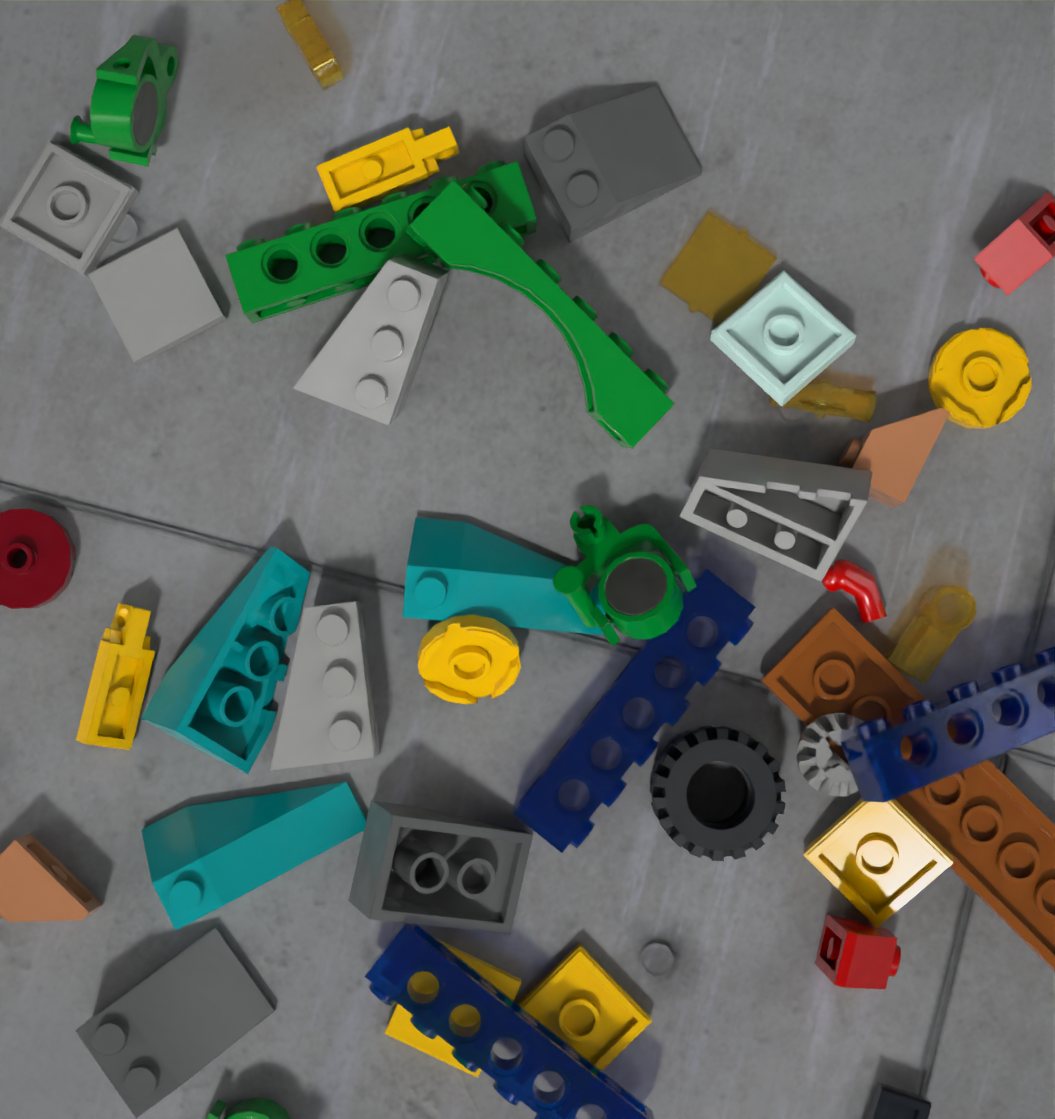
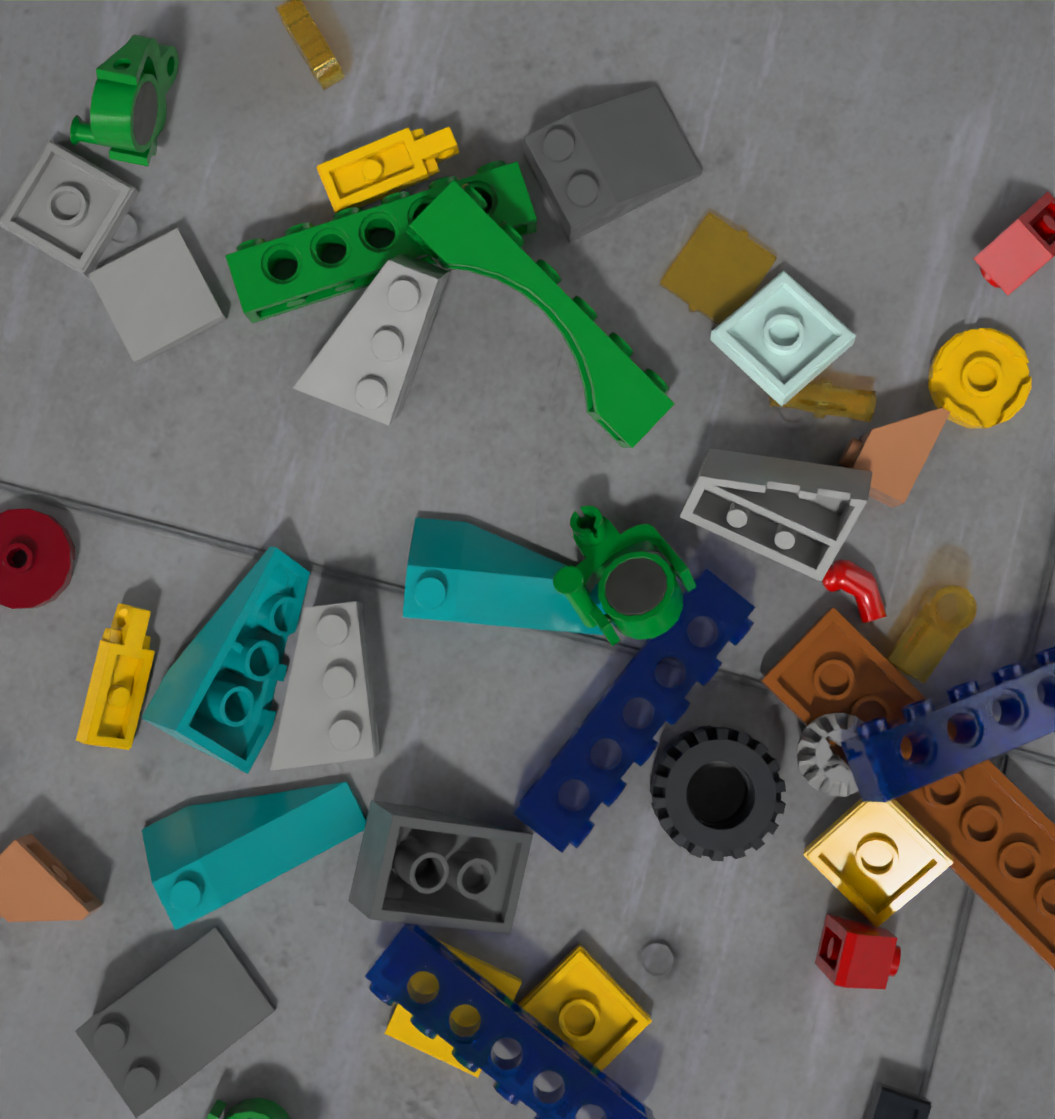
yellow tile [417,614,521,704] -> none

